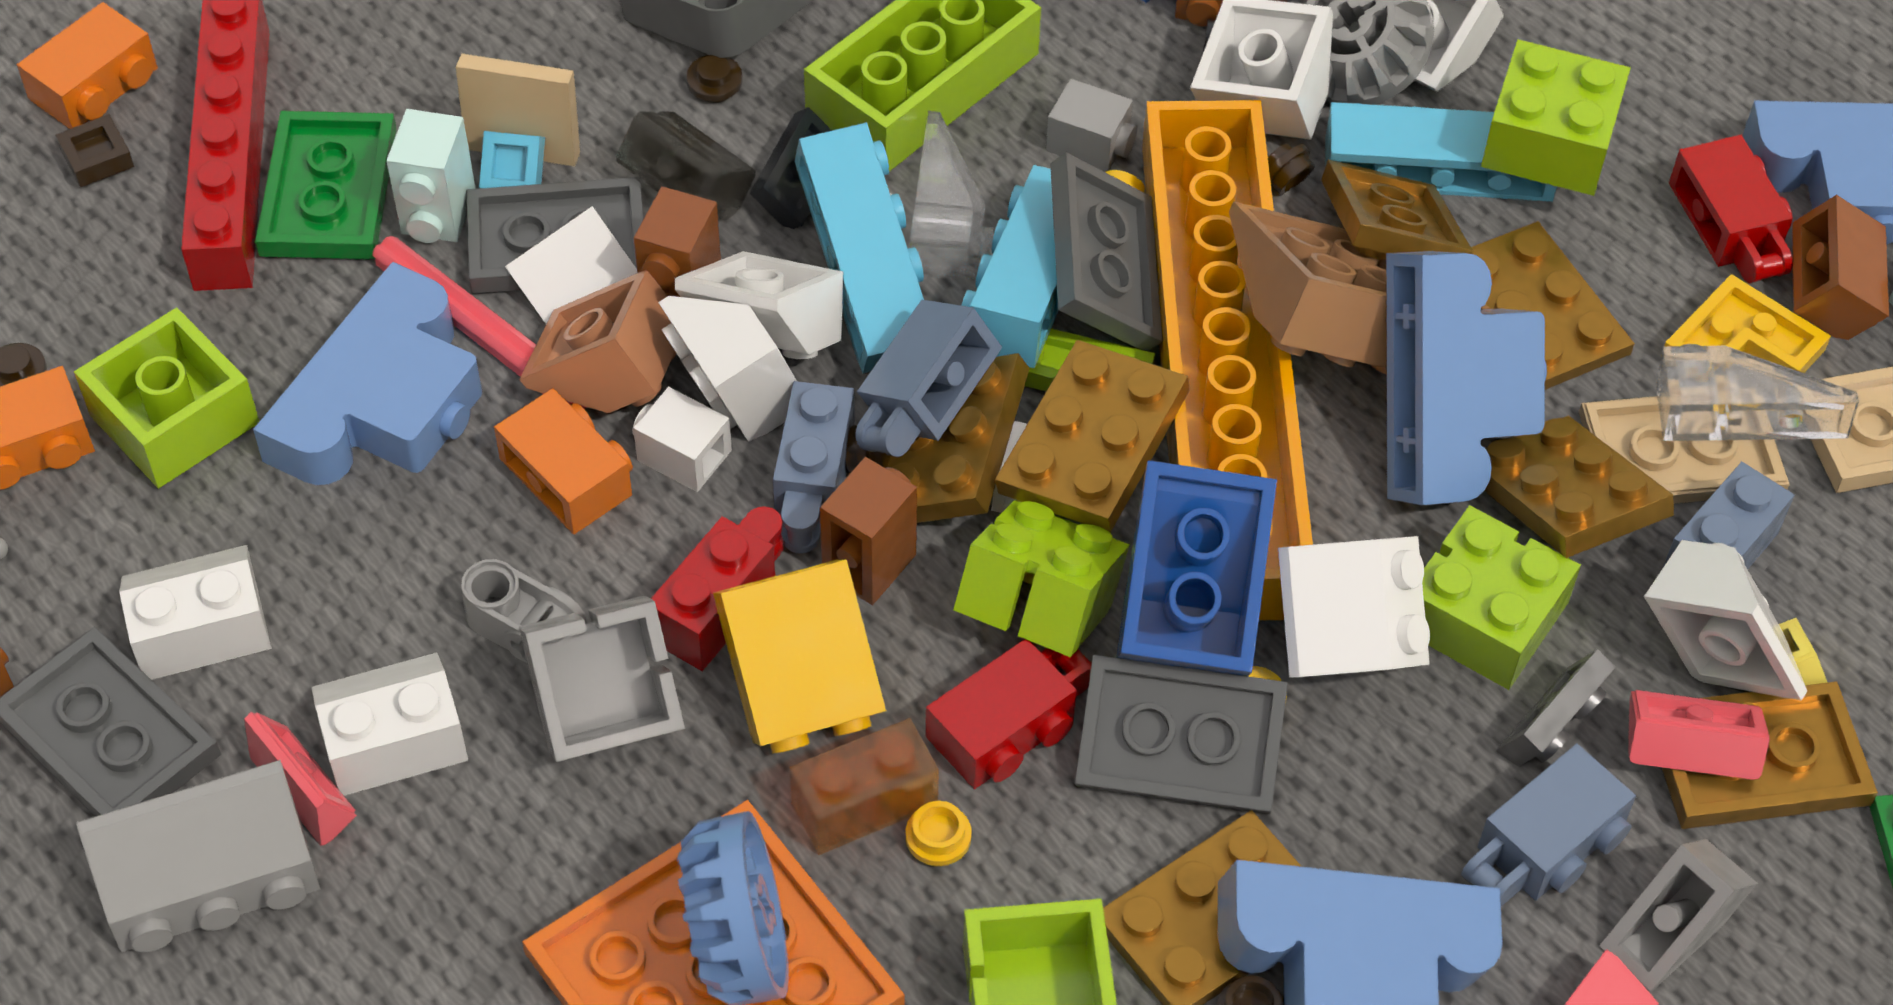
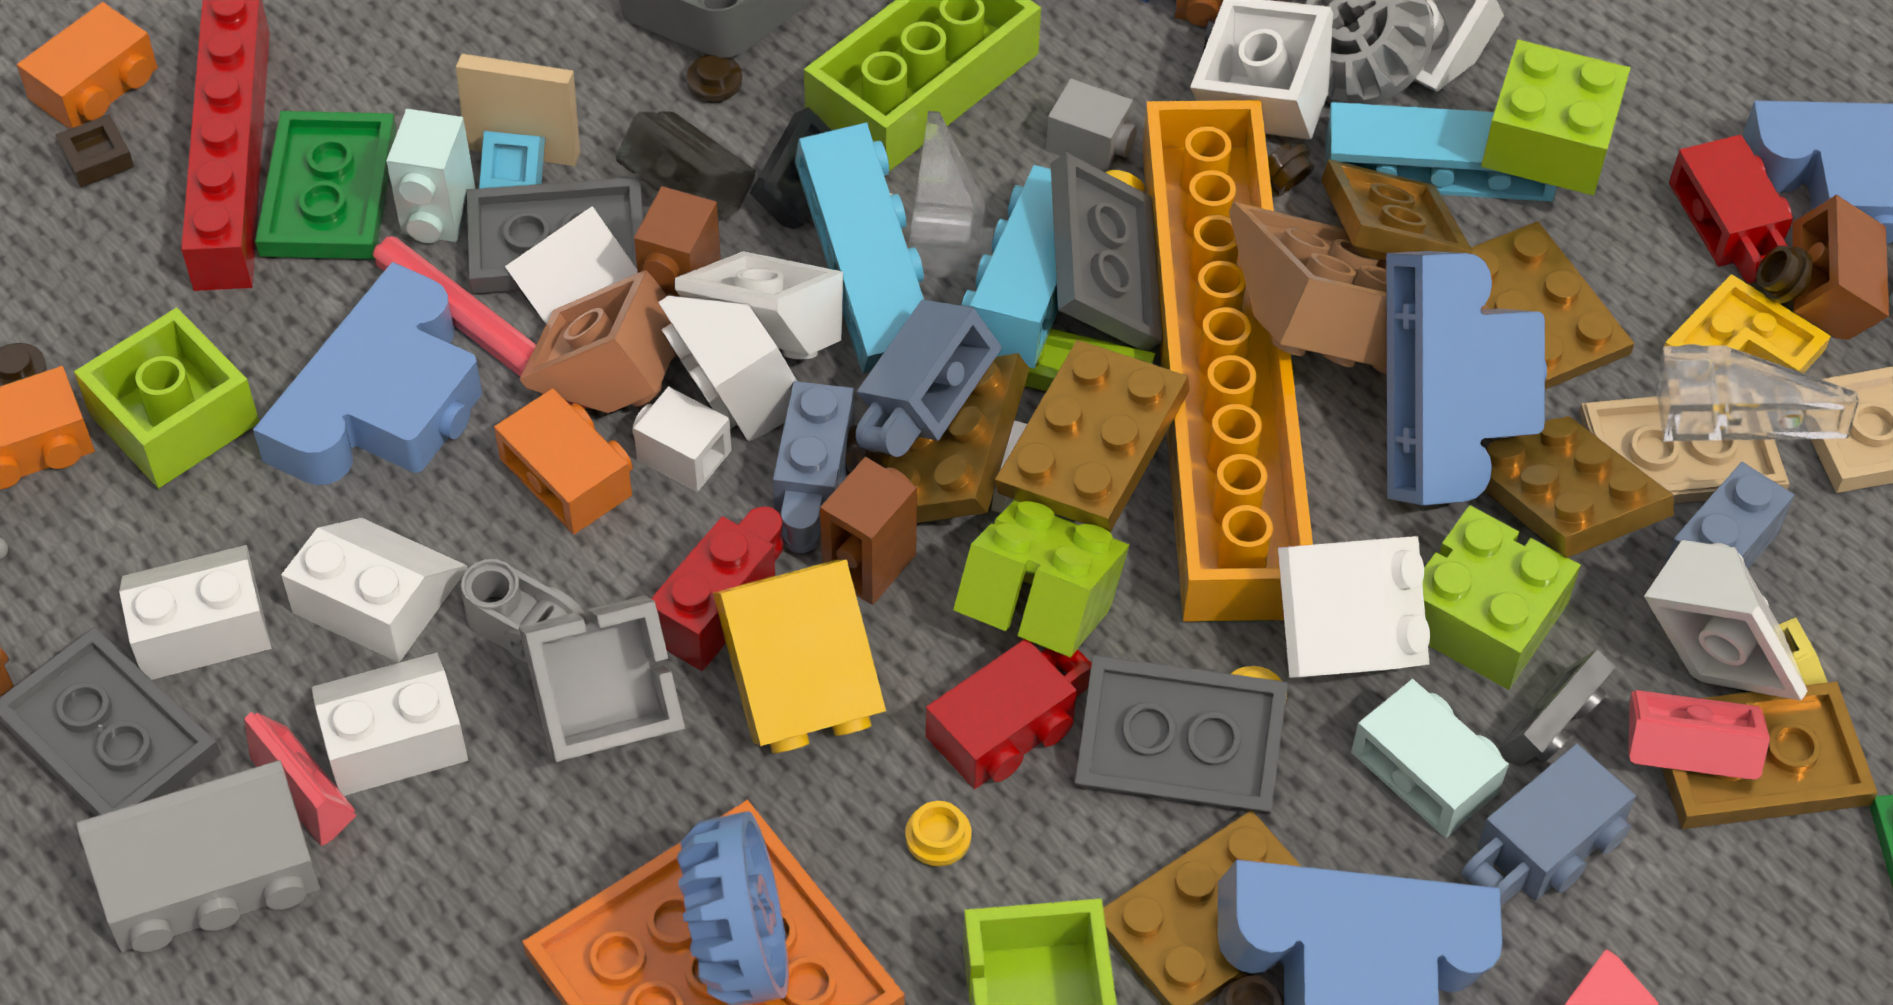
clear orange brick [790,718,939,855] -> none
blue slope [1116,460,1277,676] -> none
light grey slope [1599,839,1758,992] -> none
none -> white slope [281,518,467,662]
none -> light aqua brick [1351,679,1509,839]
none -> dark brown plate [1756,245,1813,303]

